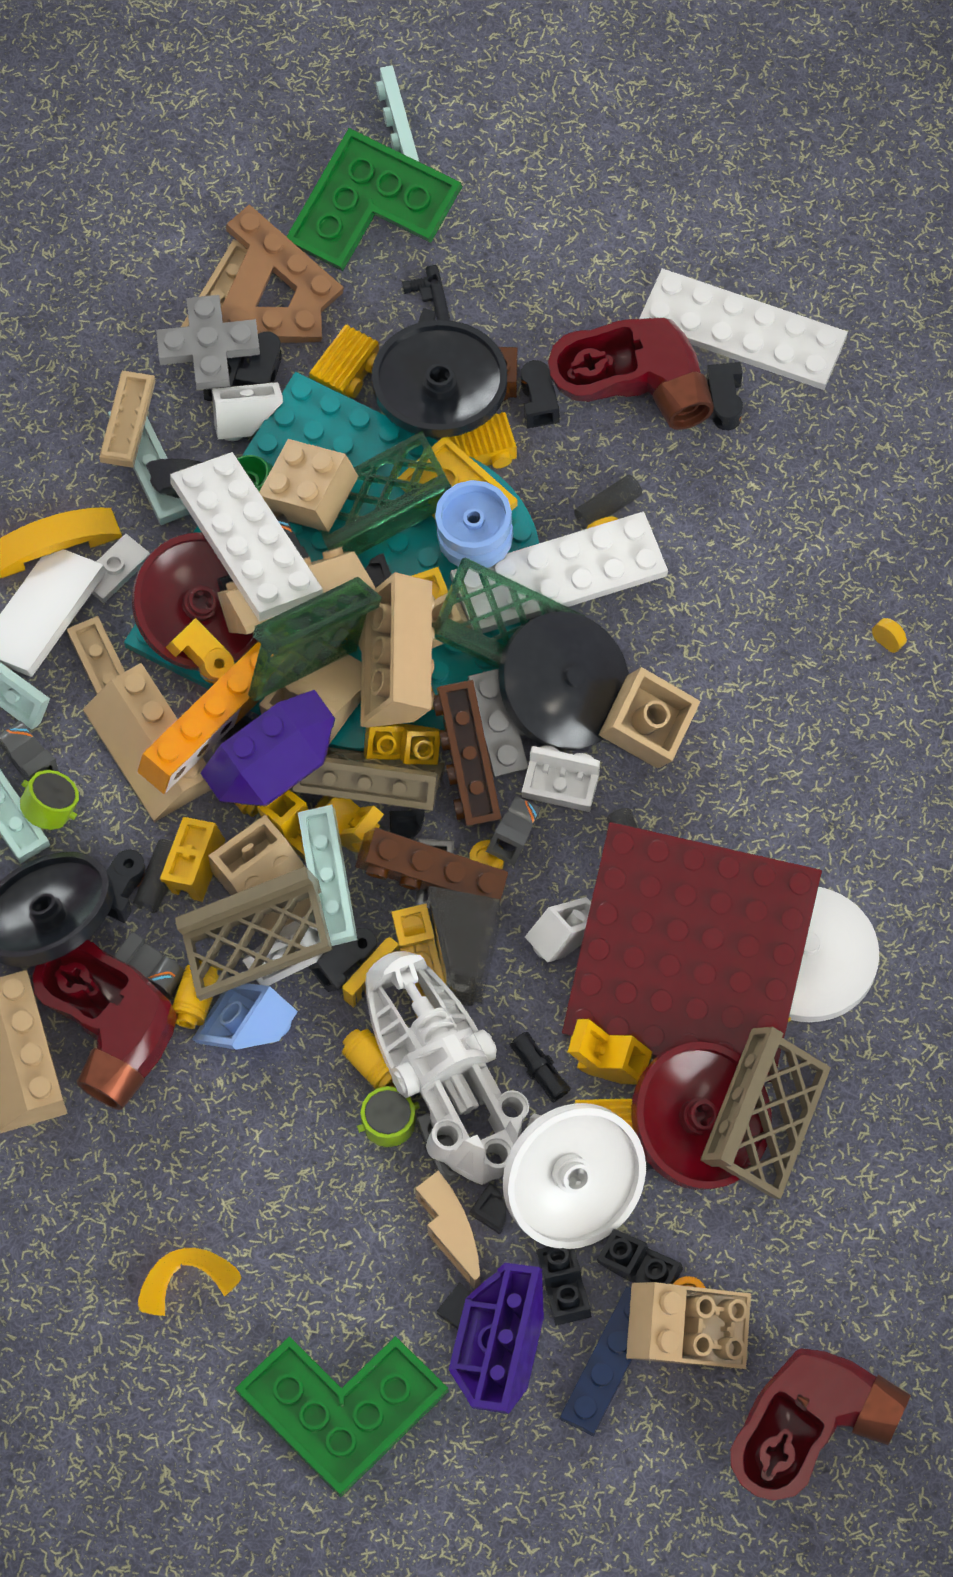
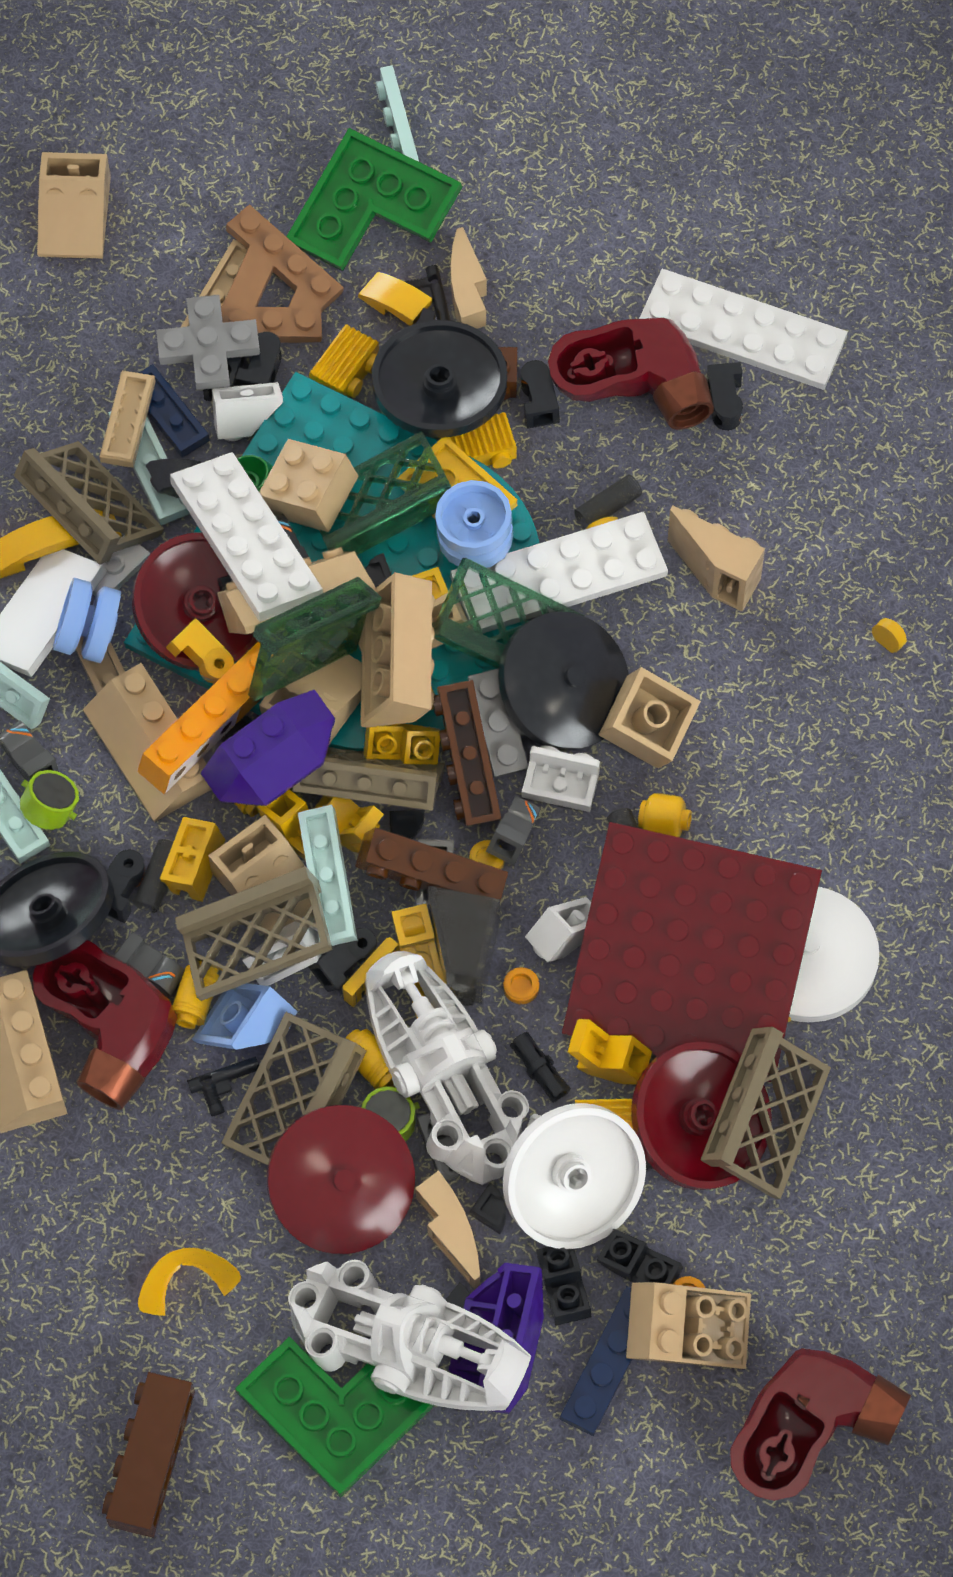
none -> dark tan fence [14,441,164,565]
none -> tan slope [37,152,111,259]
none -> light blue wheel [53,578,121,663]
none -> reddish brown brick [102,1372,195,1538]
none -> dark blue plate [139,364,210,458]
none -> black hose [187,1056,259,1117]
none -> dark tan fence [221,1012,367,1166]
none -> dark red dish [267,1105,415,1254]
none -> white piece [288,1260,531,1411]
none -> yellow slope [358,272,432,326]
none -> tan slope [451,227,487,329]
none -> light orange tile [503,967,539,1004]
none -> yellow head [638,793,692,838]
none -> tan slope [668,505,765,611]

